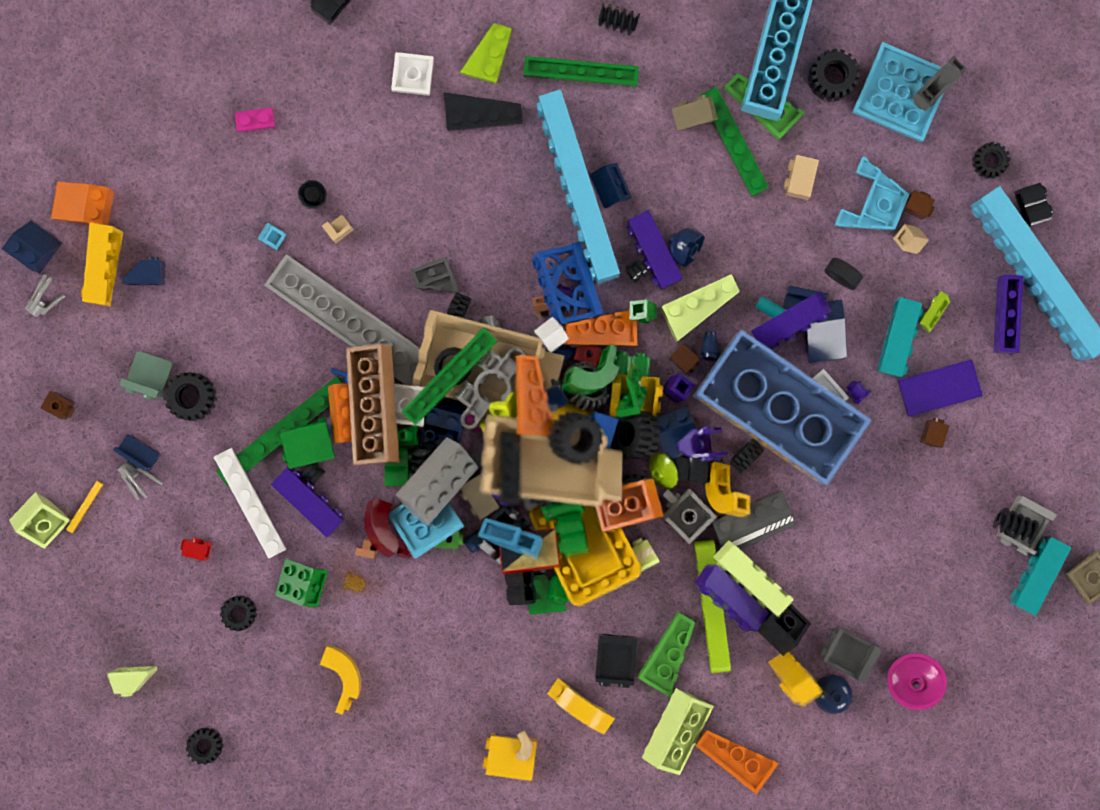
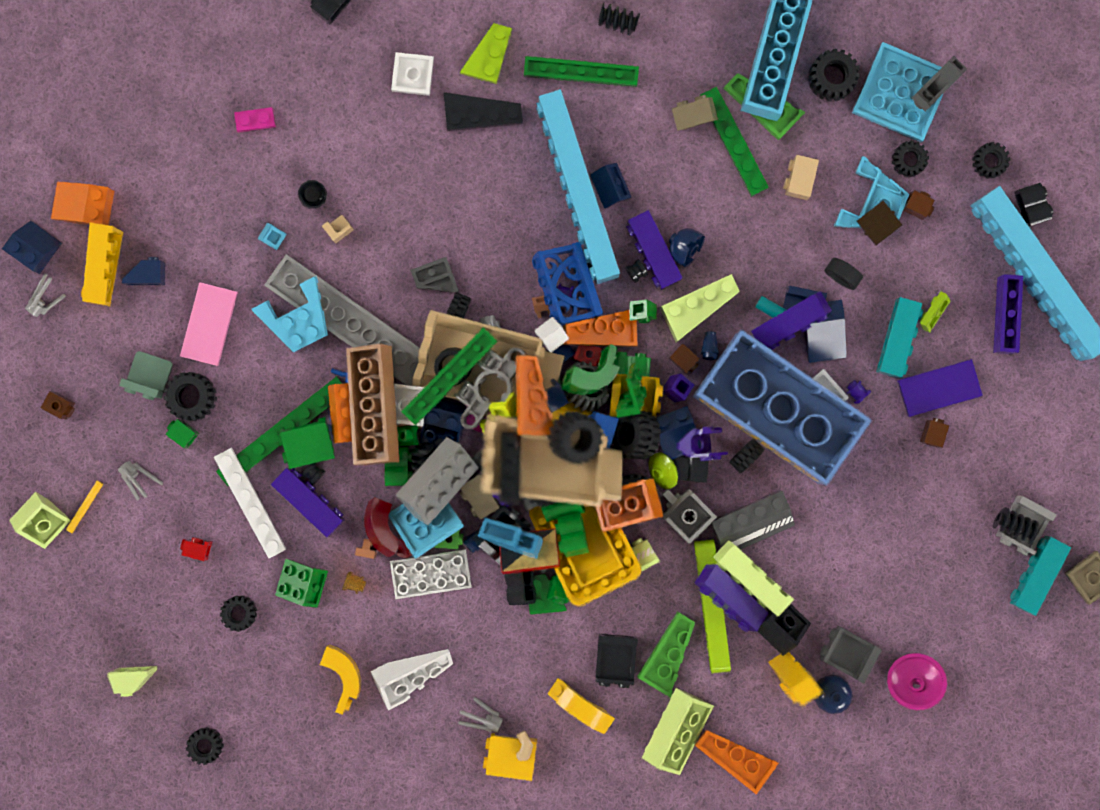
dark blue panel [113,434,161,471] -> none
yellow arch [705,462,750,517] -> none
tan panel [893,224,929,254] -> none
none -> green brick [165,419,200,449]
none -> bright pink tile [180,282,238,366]
none -> medium azure wing [252,276,328,352]
none -> white wedge [371,649,453,710]
none -> white tile [390,549,472,599]
none -> light grey plant [458,697,503,733]
none -> dark brown piece [856,201,902,246]
none -> black tyre [892,140,929,177]

